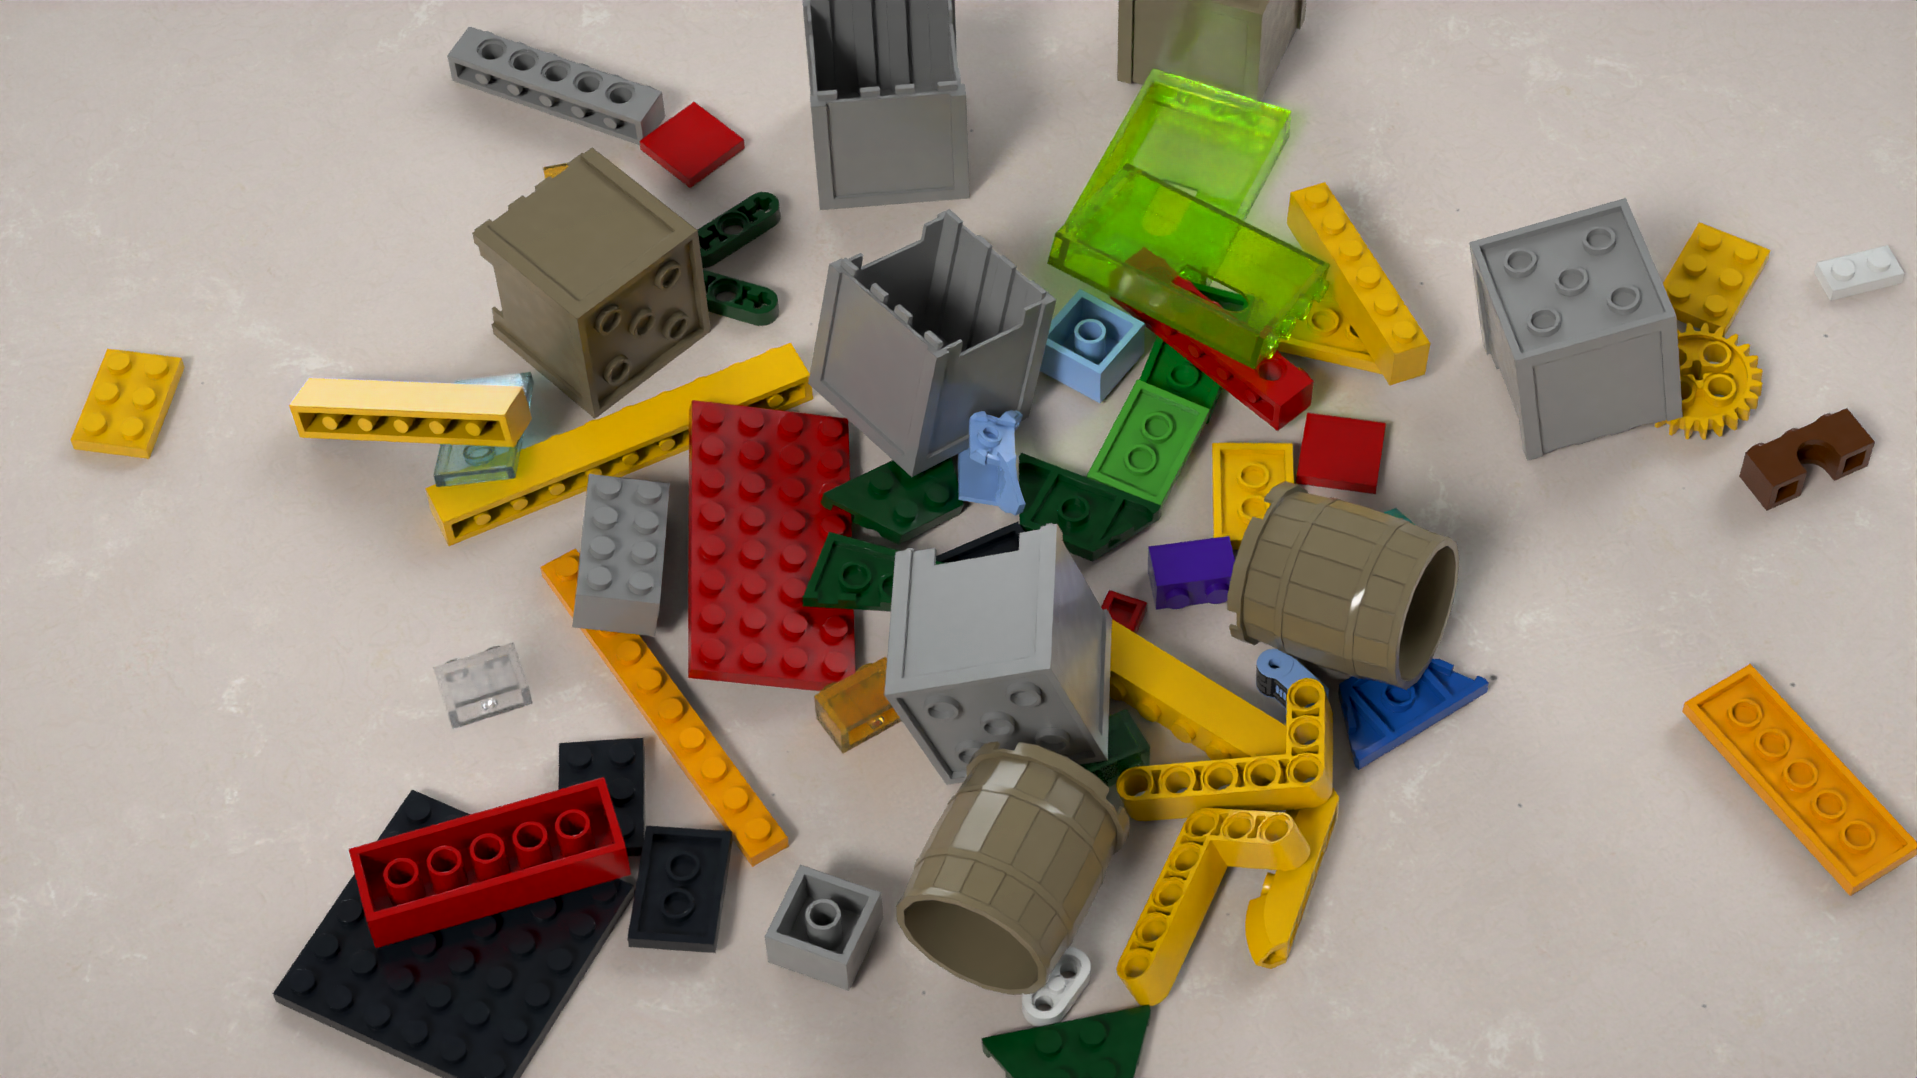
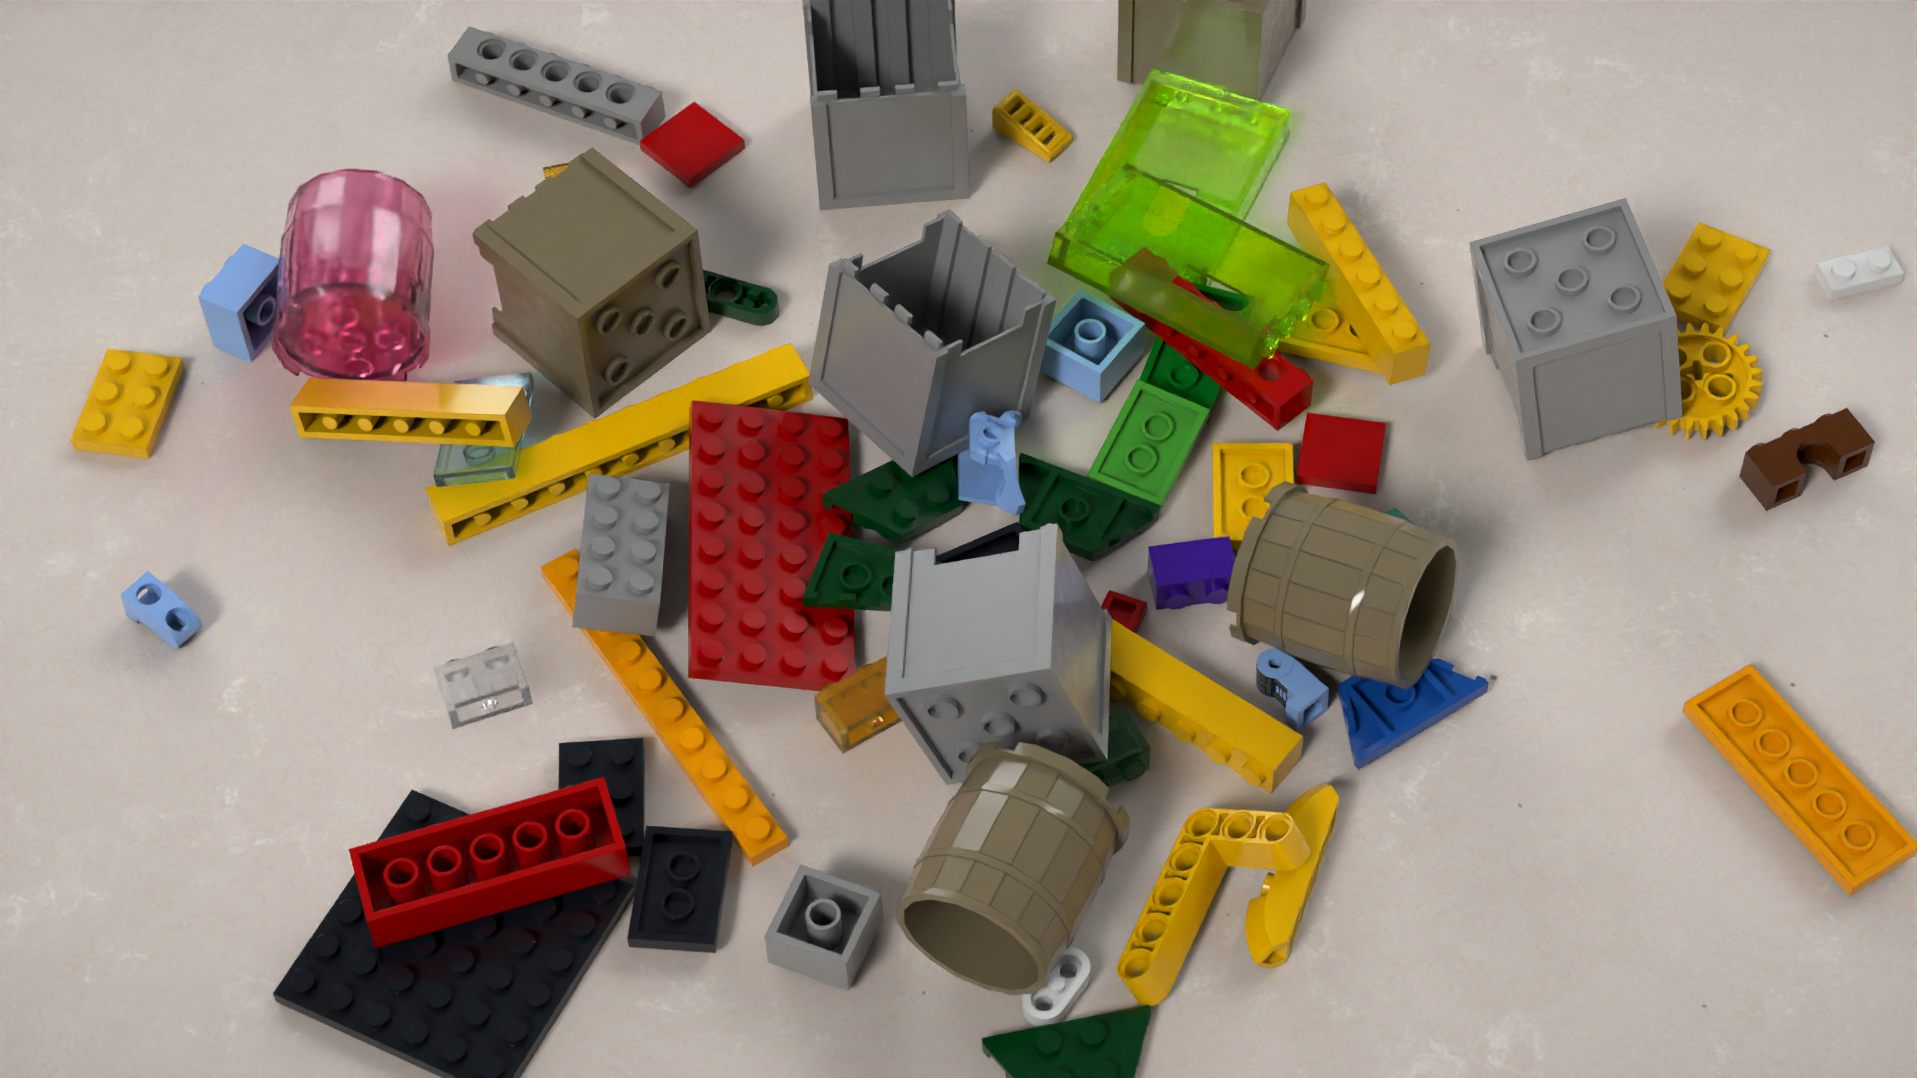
dark green beam [698,192,780,268] -> none
yellow beam [1116,678,1333,821] -> none
none -> light blue leg [120,571,202,649]
none -> light blue brick [198,244,295,363]
none -> clear pink piece [272,168,434,382]
none -> yellow slope [992,89,1073,163]

